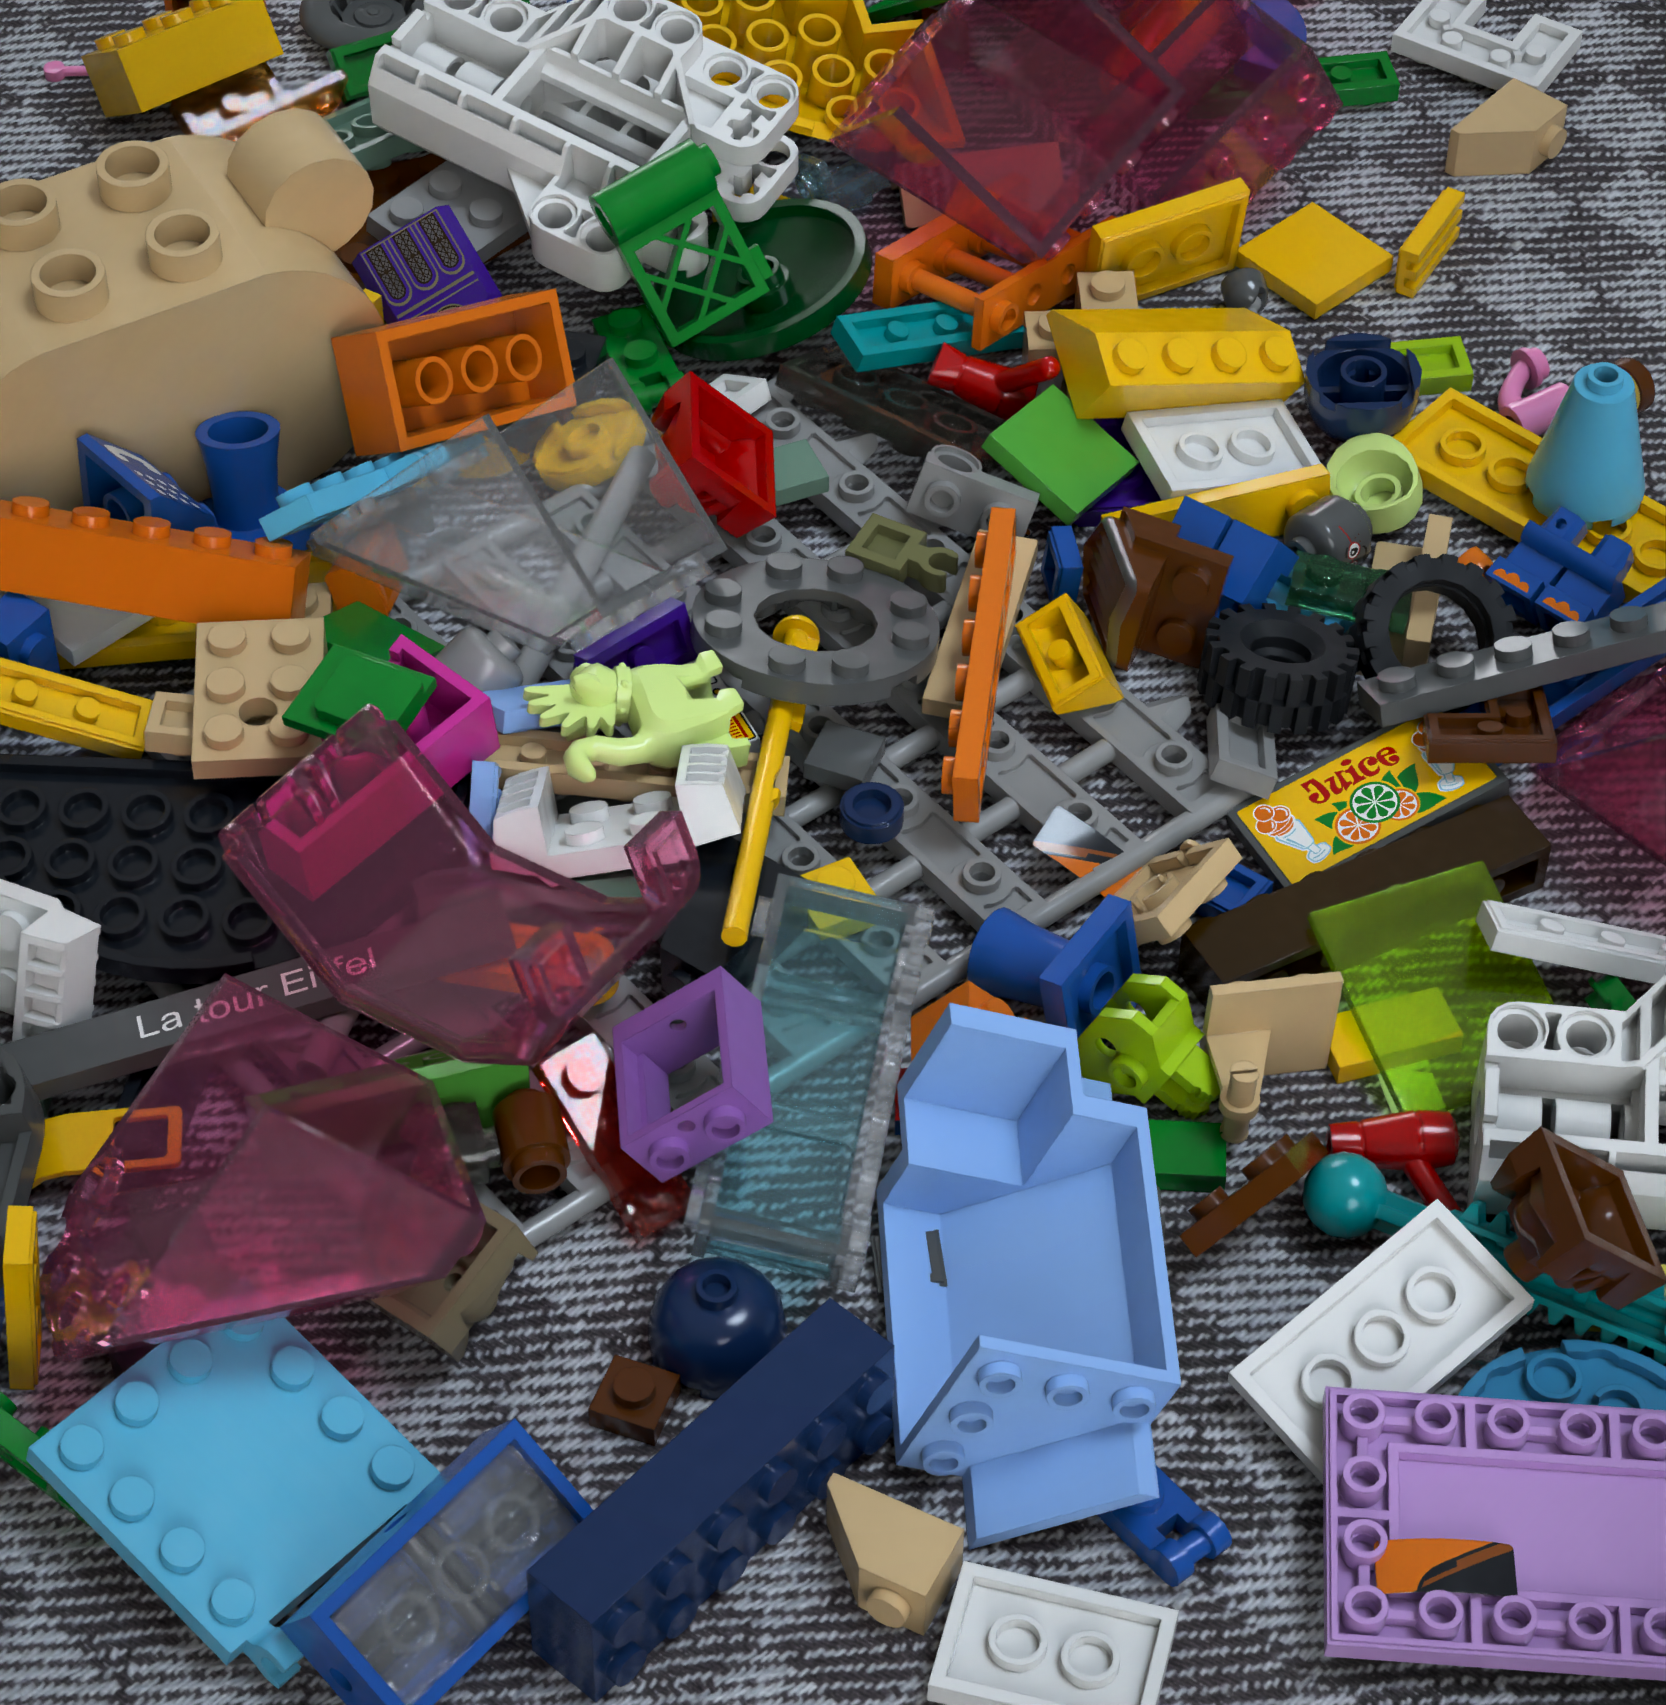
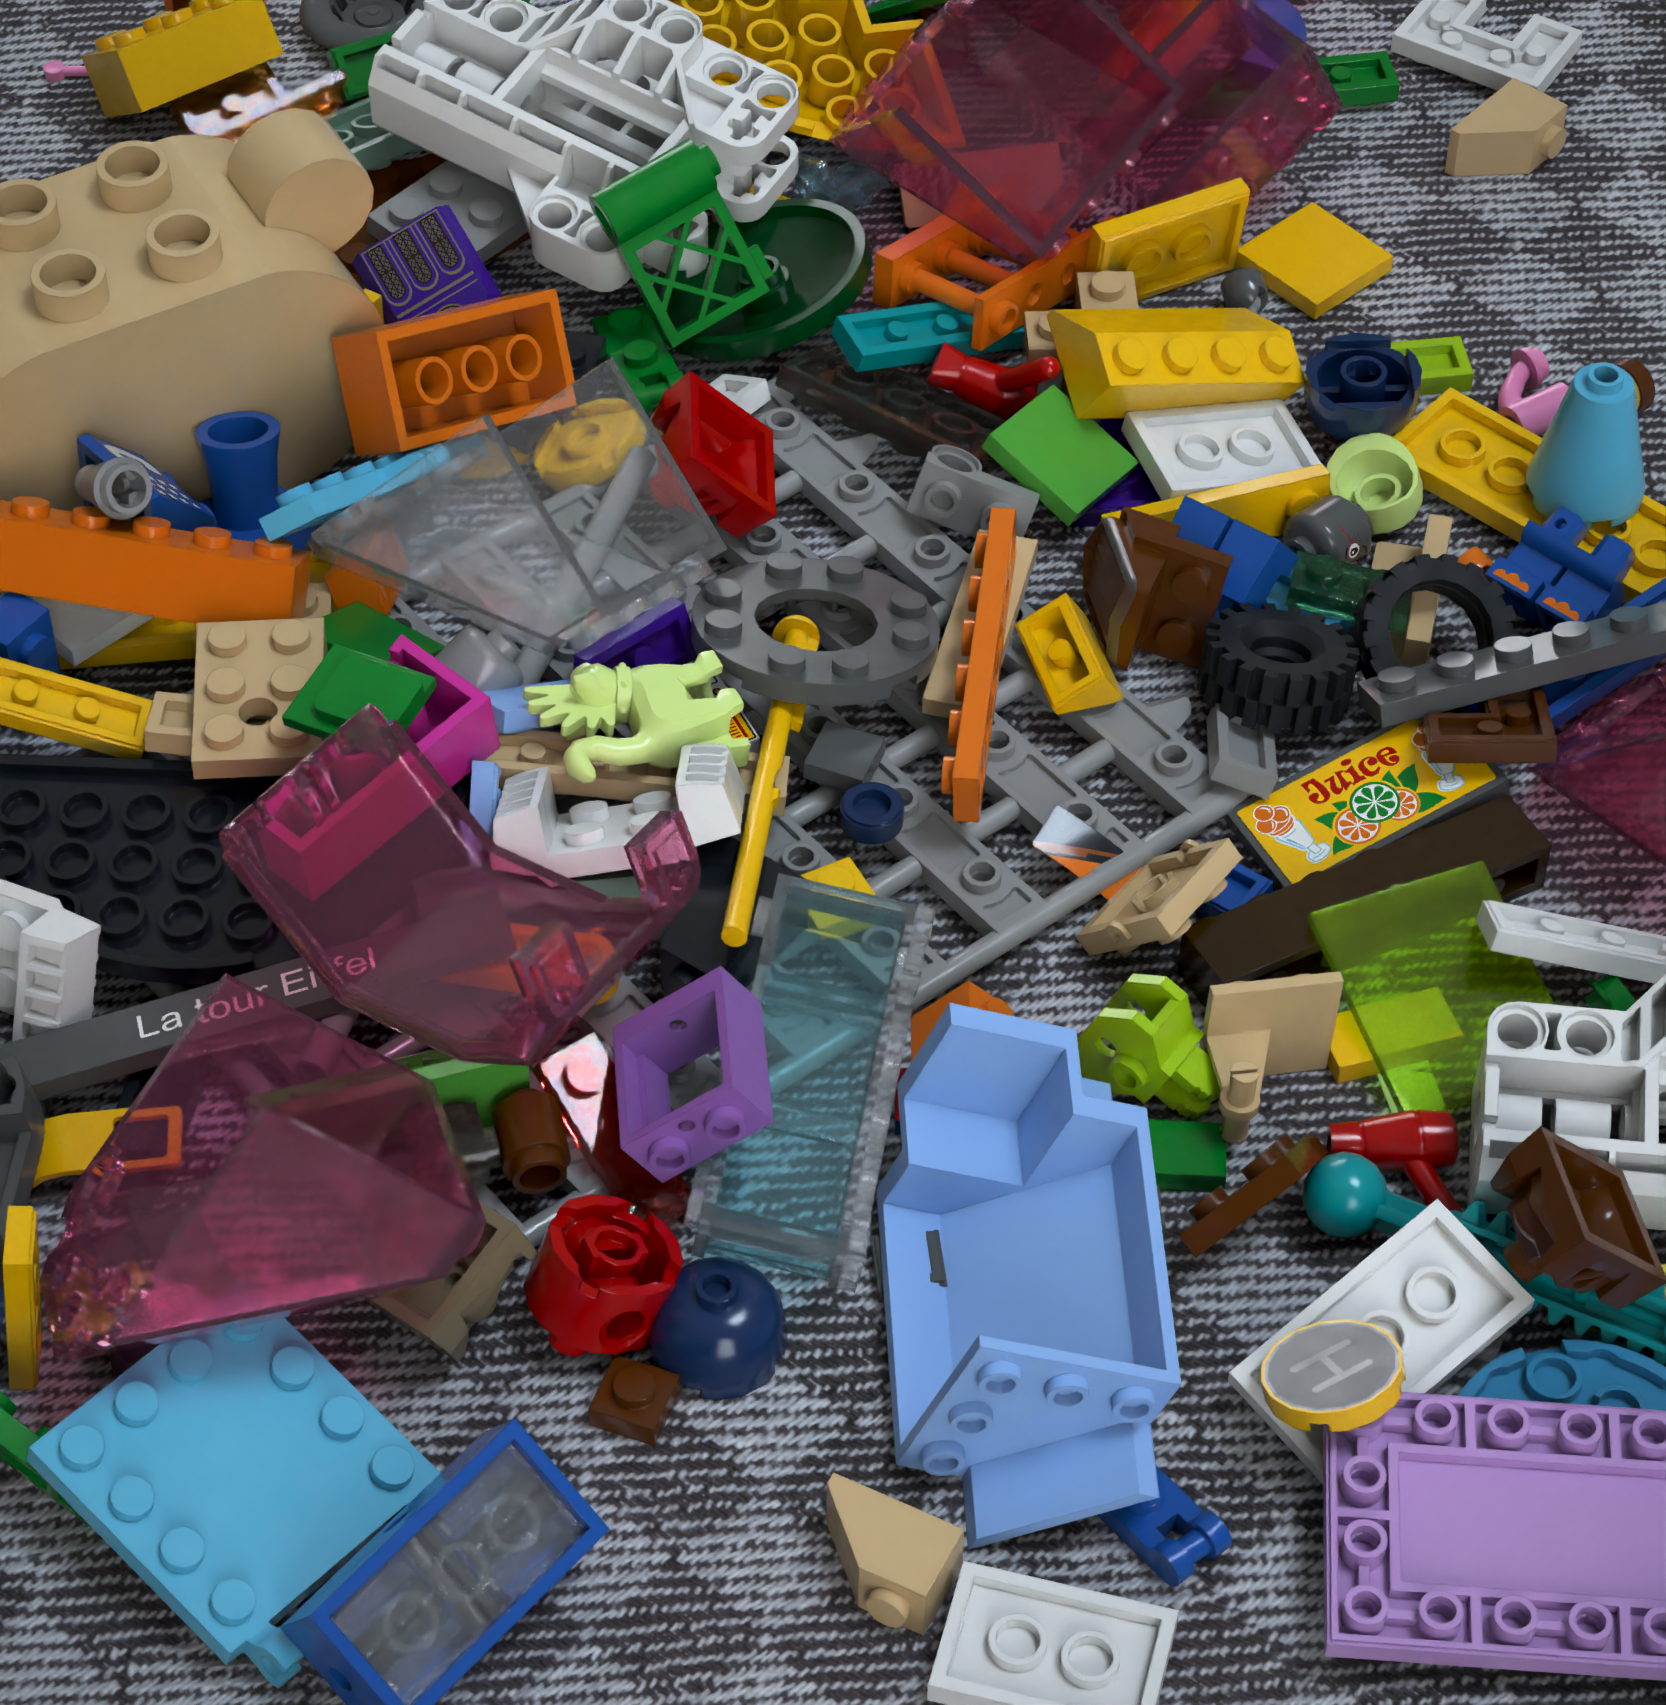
dark blue brick [526,1298,895,1703] -> none
sand green tile [774,439,829,506] -> none
olive plate [845,513,958,593] -> none
blue plant [967,894,1141,1044] -> none
blue tile [1041,526,1084,603] -> none
sticker [1374,1538,1518,1597] -> none
yellow tile [1394,187,1465,299] -> none
none -> light grey cone [75,457,152,520]
none -> red brick [523,1194,683,1357]
none -> tile [1261,1319,1406,1432]

